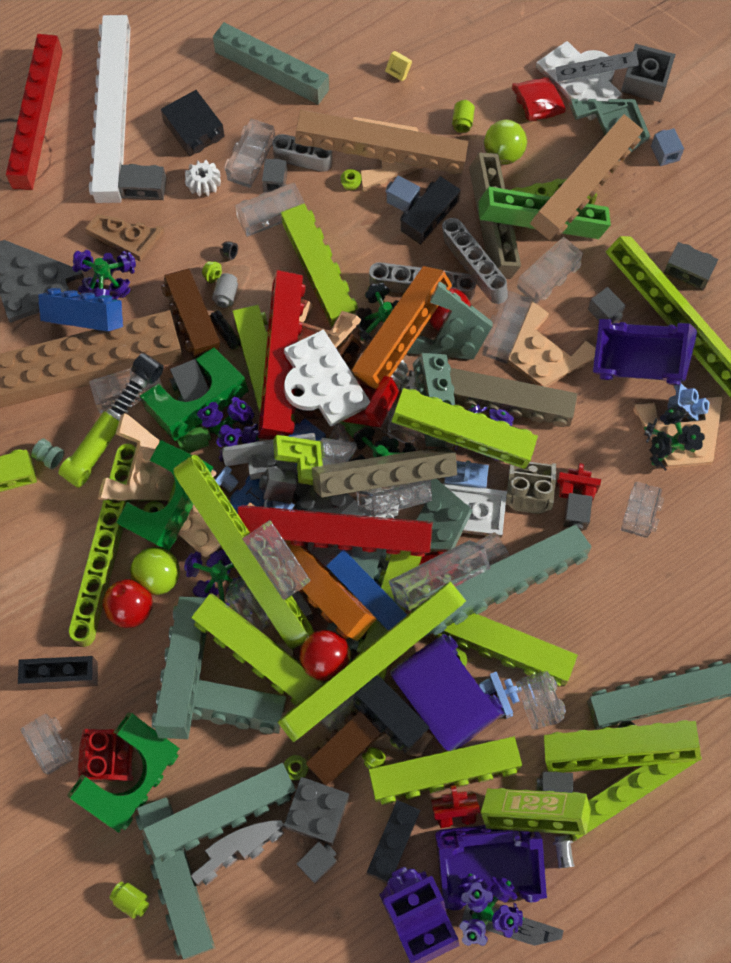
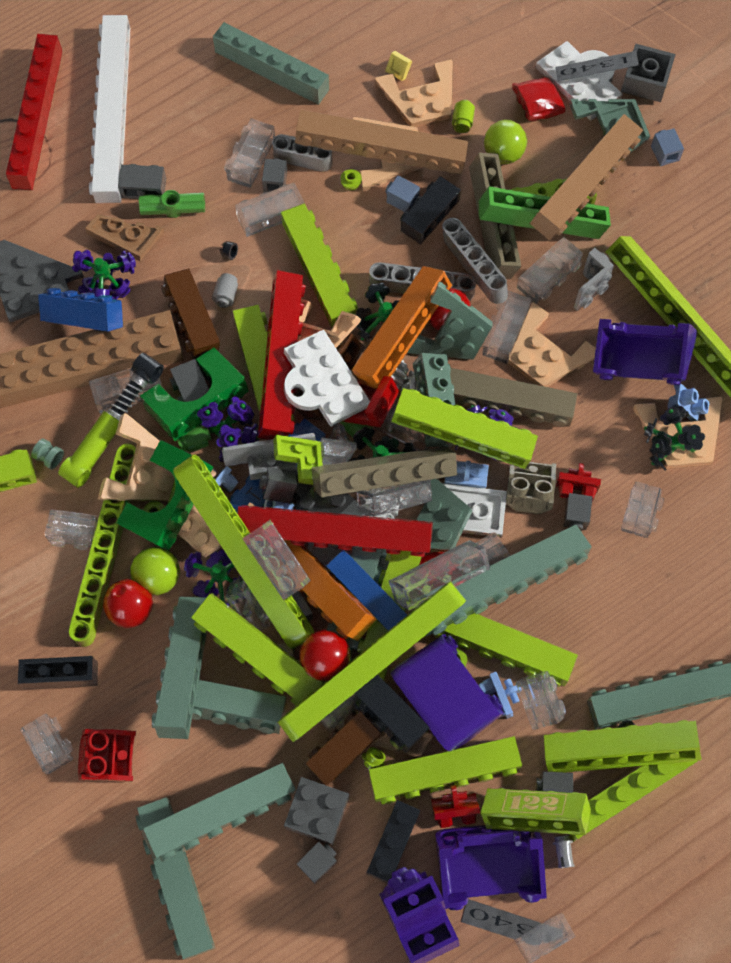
green arch [67,712,180,833] -> none
lime brick [109,881,149,919] -> none
black brick [161,90,225,157] -> none
white gear [185,160,221,197] -> none
light grey slope [191,820,285,886] -> none
lime plate [202,261,222,283] -> none
black axle [210,310,241,349] -> none
lime plate [284,755,308,781] -> none
dark purple plant [459,873,524,946] -> none
dark grey brick [588,287,625,323] -> none
dark grey brick [664,242,719,291] -> none
none -> clear brick [45,509,99,550]
none -> bright green piece [139,190,205,218]
none -> light nougat wing [375,59,453,127]
none -> clear brick [514,913,576,963]
none -> light grey bracket [574,248,614,311]

